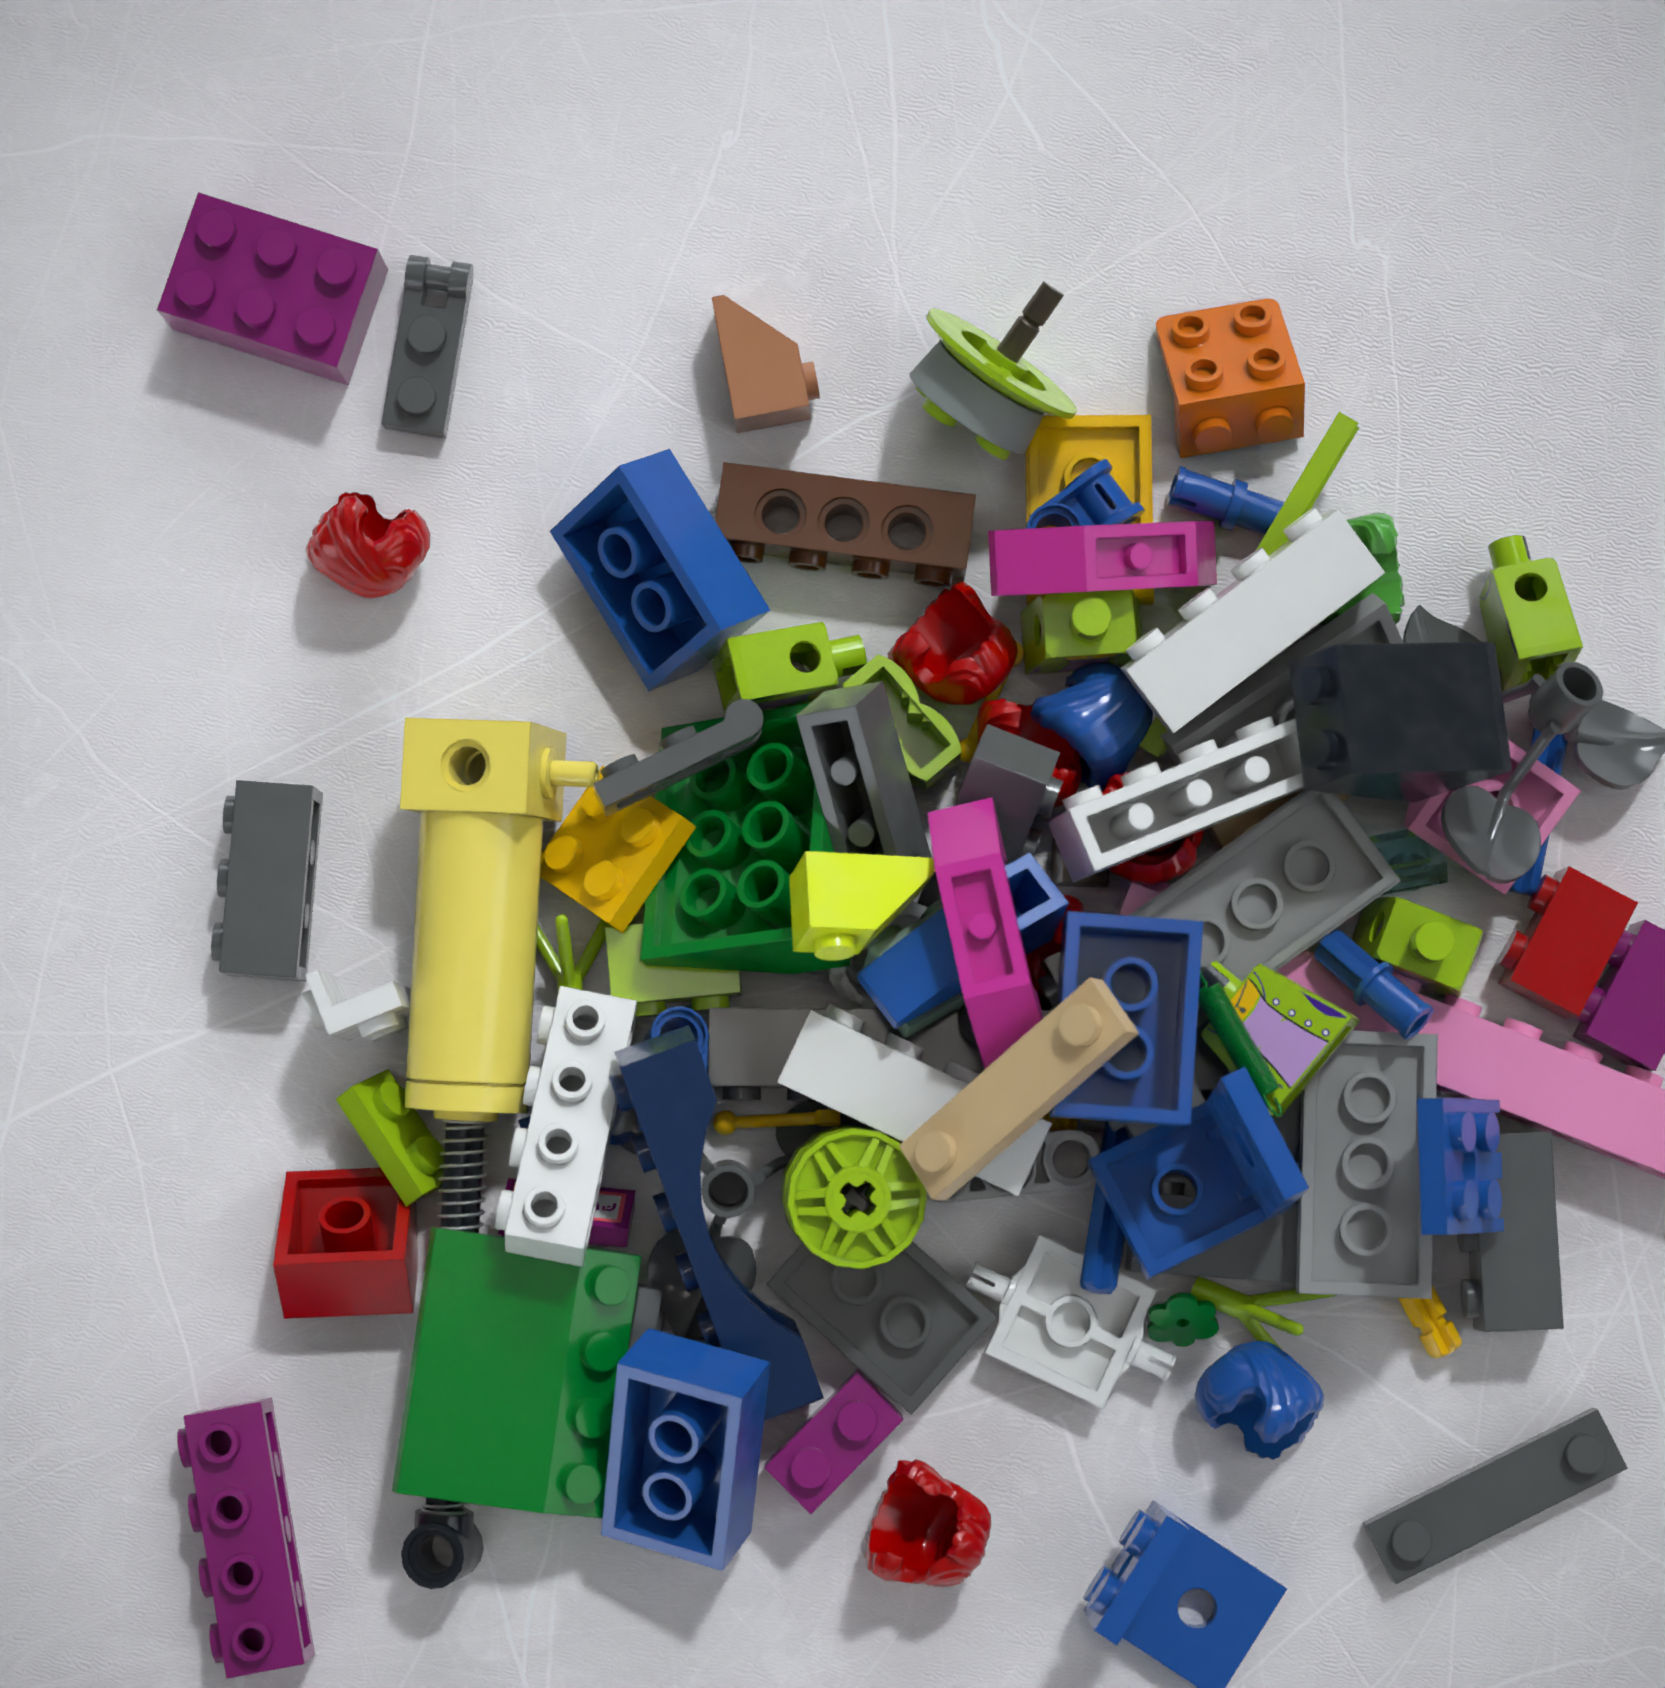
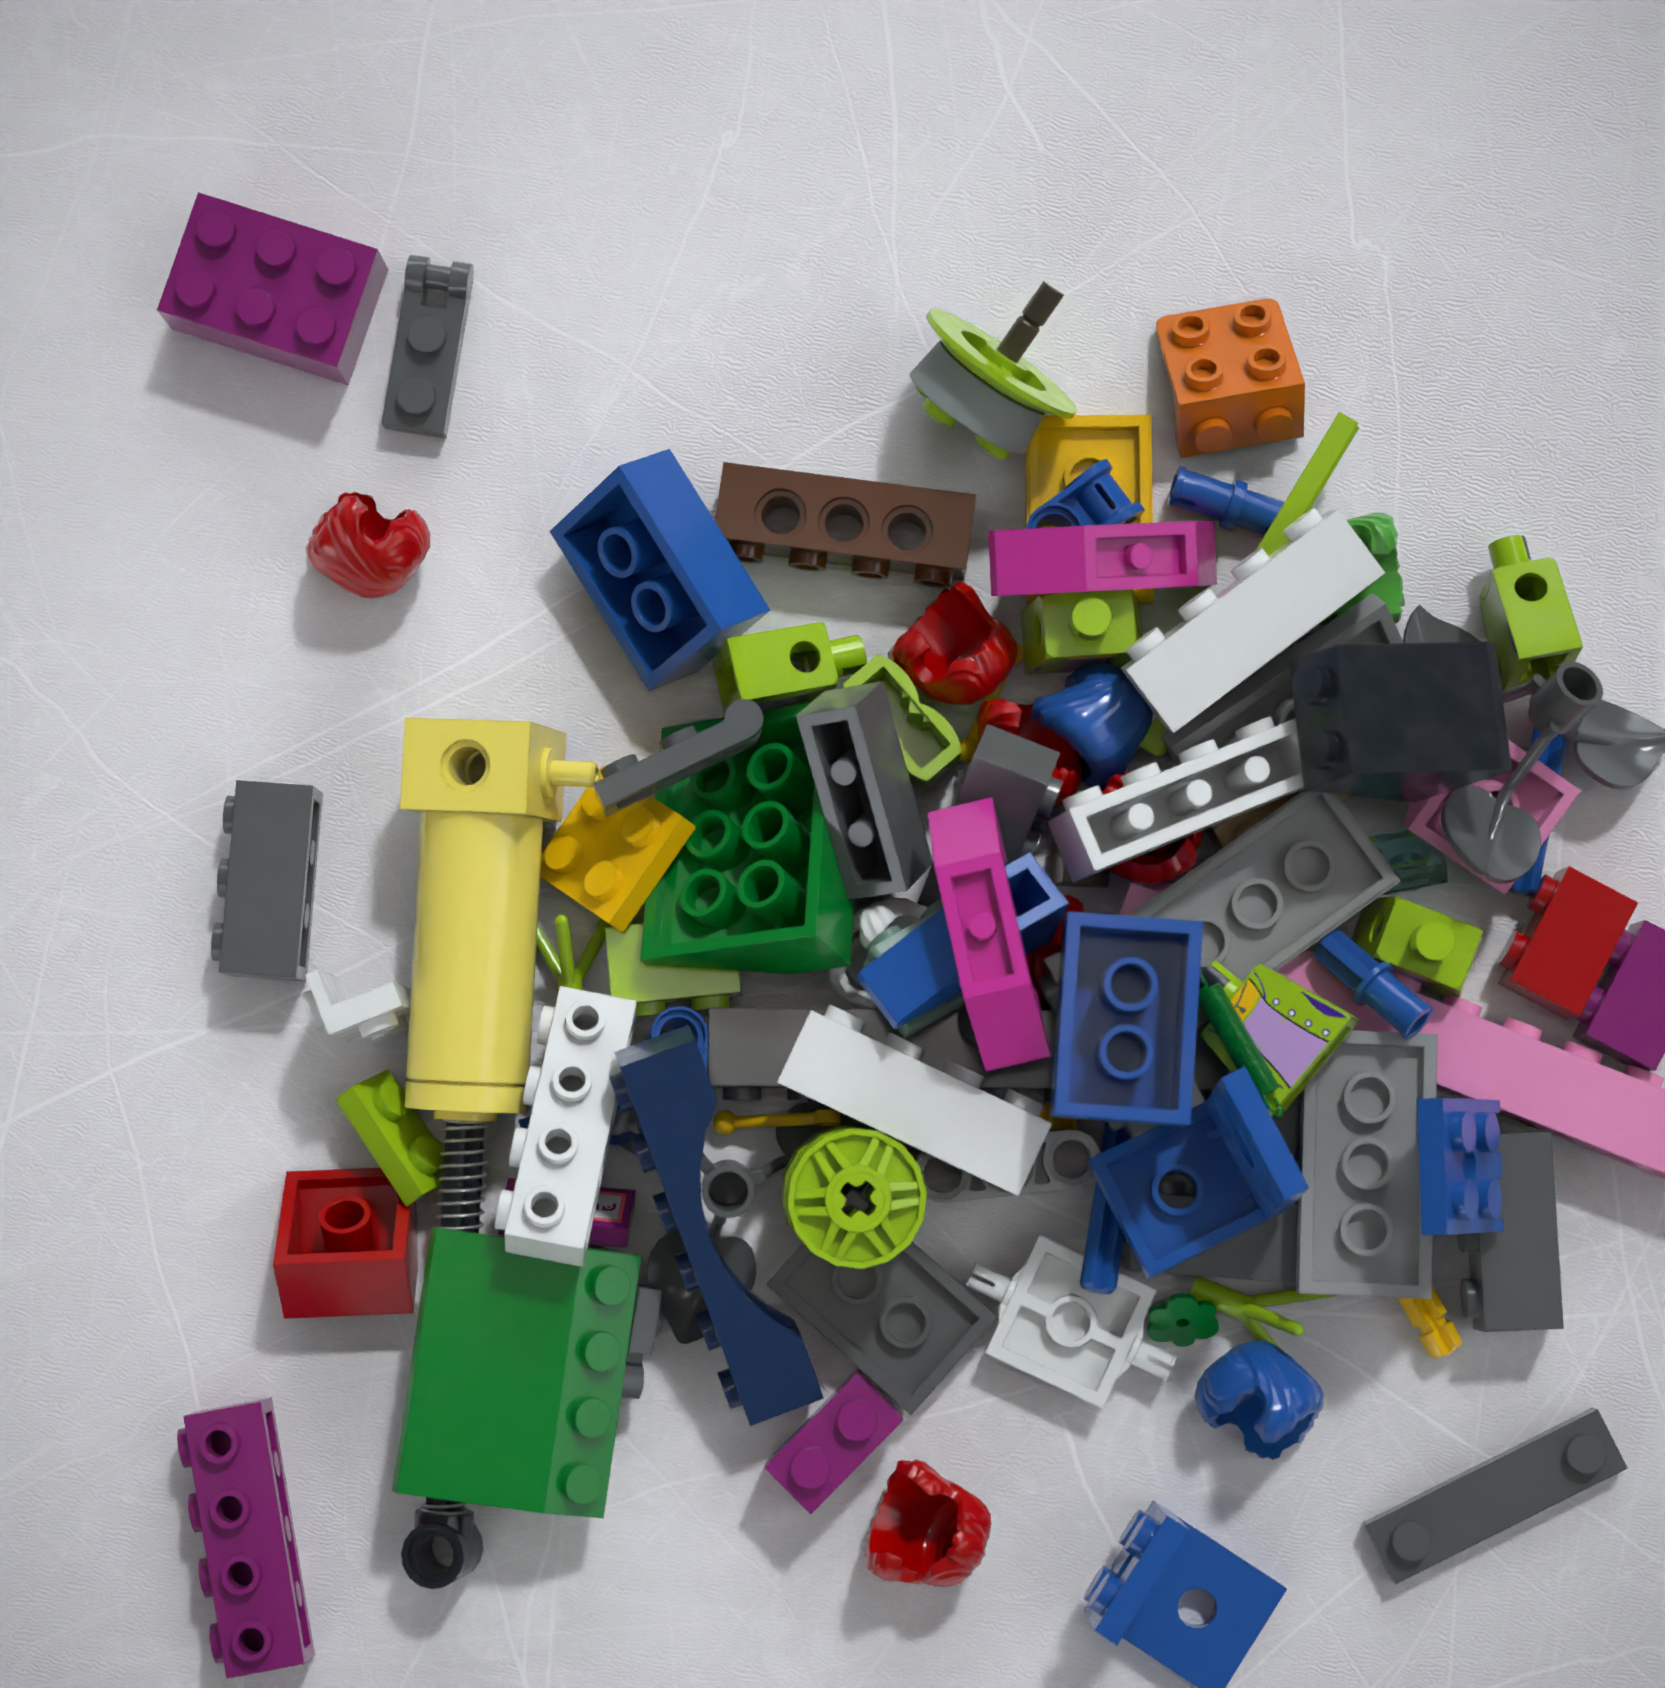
blue brick [601,1328,771,1571] -> none
nougat slope [712,295,820,433] -> none
neon yellow slope [789,851,935,961] -> none
tan plate [899,977,1139,1201] -> none

